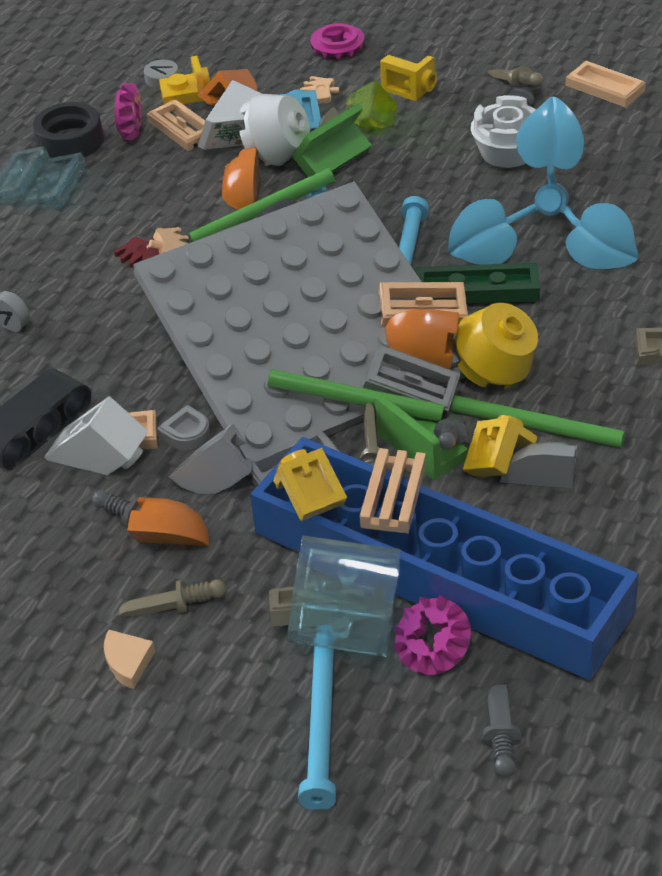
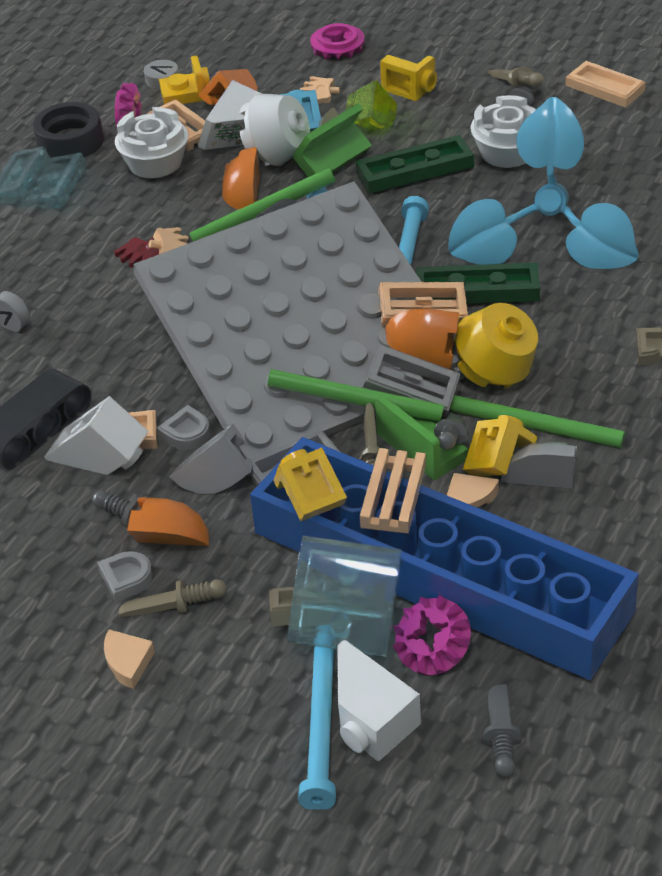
none -> light grey tile [97,551,153,602]
none -> white cone [115,107,188,178]
none -> white slope [338,640,421,762]
none -> dark green plate [356,135,474,194]
none -> light nougat tile [447,473,499,507]

